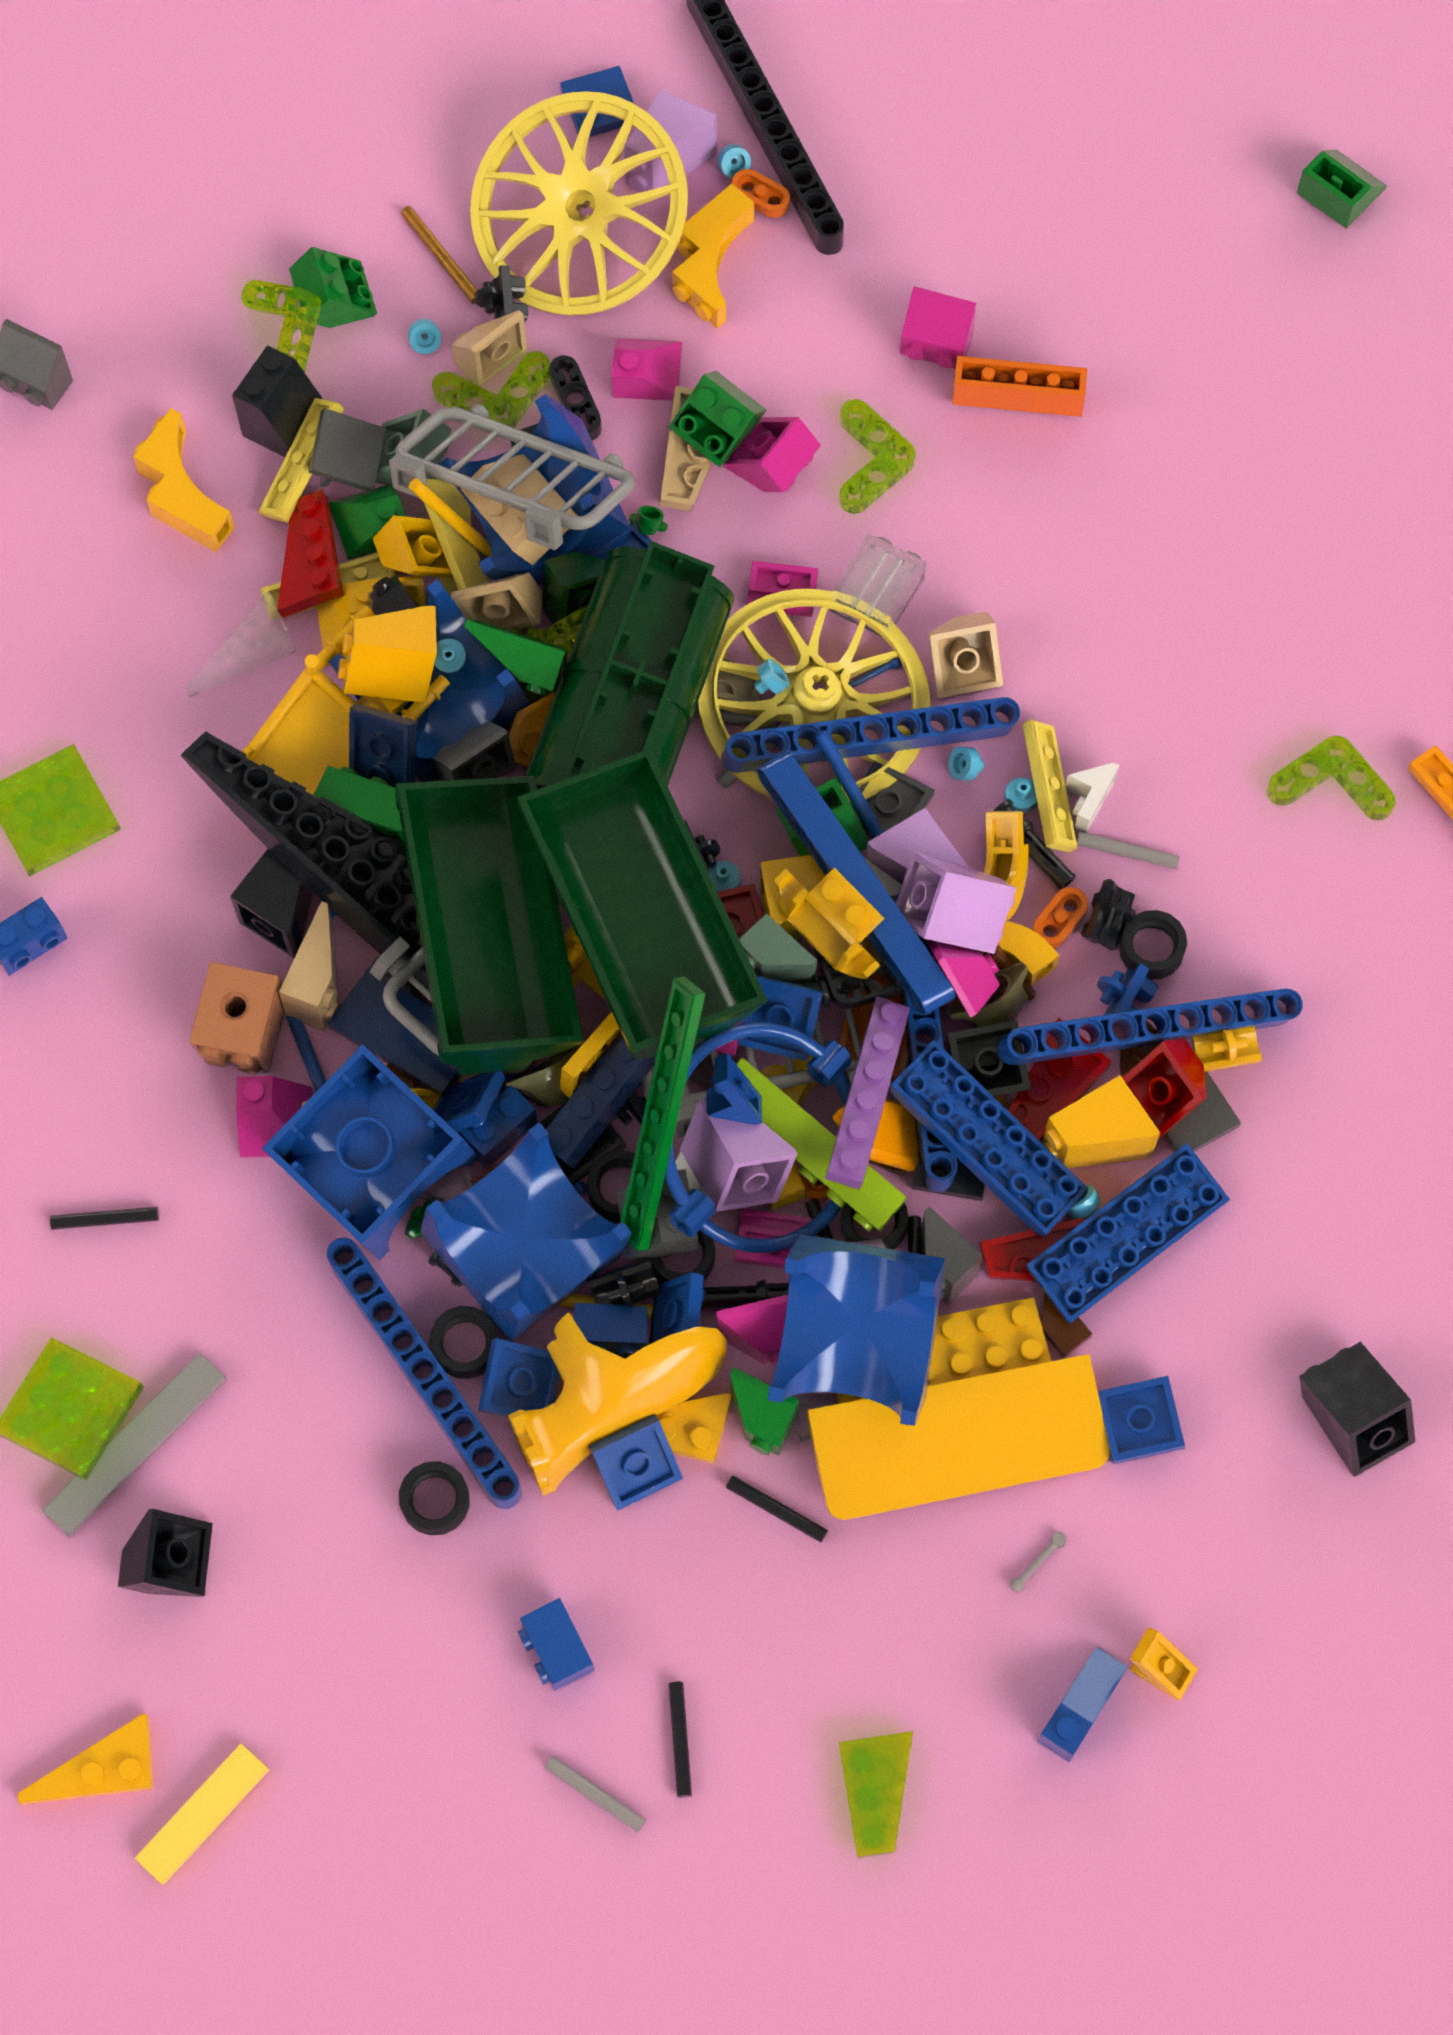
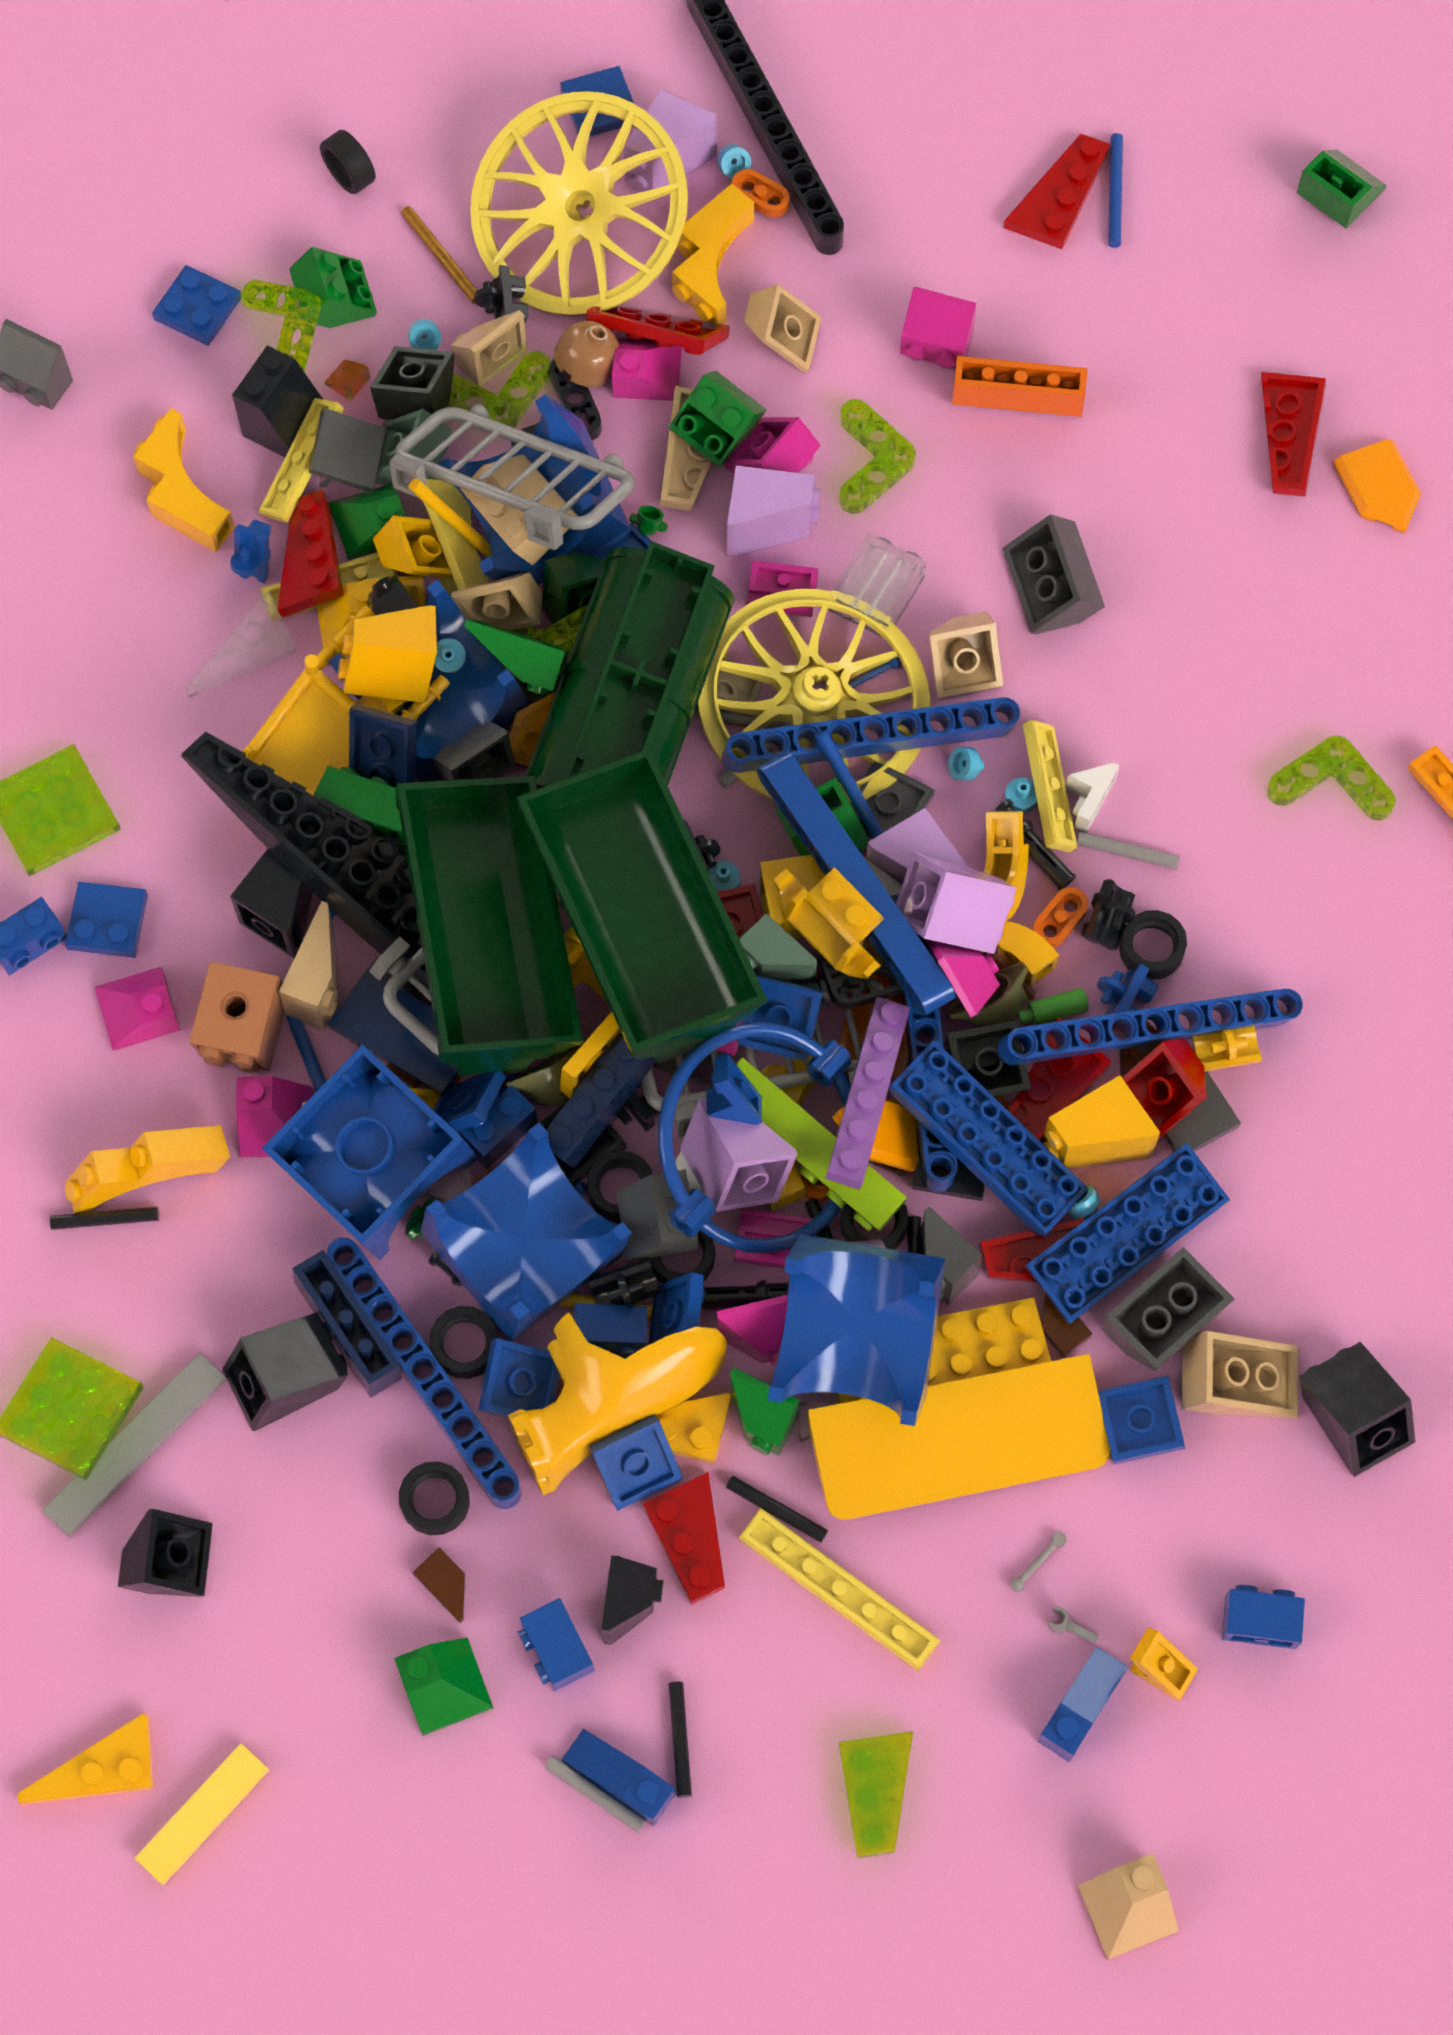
green tile [620,976,706,1251] -> none
medium azure tile [754,659,790,694] -> none
none -> blue plate [65,882,148,958]
none -> yellow arch [65,1125,230,1214]
none -> dark pink slope [95,966,181,1051]
none -> blue plate [152,265,242,346]
none -> black slope [222,1312,348,1431]
none -> blue hips [230,519,271,583]
none -> dark blue brick [292,1250,401,1398]
none -> black tyre [320,130,376,194]
none -> clear orange slope [325,359,370,401]
none -> pearl dark grey slope [370,346,455,419]
none -> green slope [394,1637,493,1736]
none -> reddish brown tile [412,1547,466,1623]
none -> medium nougat cylinder [554,321,619,387]
none -> blue slope [562,1729,676,1826]
none -> red wing [586,306,730,355]
none -> black slope [601,1555,664,1645]
none -> red wing [643,1471,725,1604]
none -> lavender slope [727,465,821,557]
none -> light yellow tile [739,1508,940,1672]
none -> tan slope [744,284,821,373]
none -> dark grey slope [1002,514,1105,634]
none -> red wing [1003,134,1110,250]
none -> bright green cylinder [1018,987,1089,1025]
none -> light grey hand [1047,1606,1098,1643]
none -> tan slope [1078,1853,1179,1960]
none -> dark grey slope [1102,1247,1235,1371]
none -> blue bar [1108,133,1123,248]
none -> tan slope [1182,1331,1298,1418]
none -> blue brick [1222,1585,1305,1649]
none -> red wing [1261,372,1326,497]
none -> light orange tile [1333,439,1421,533]

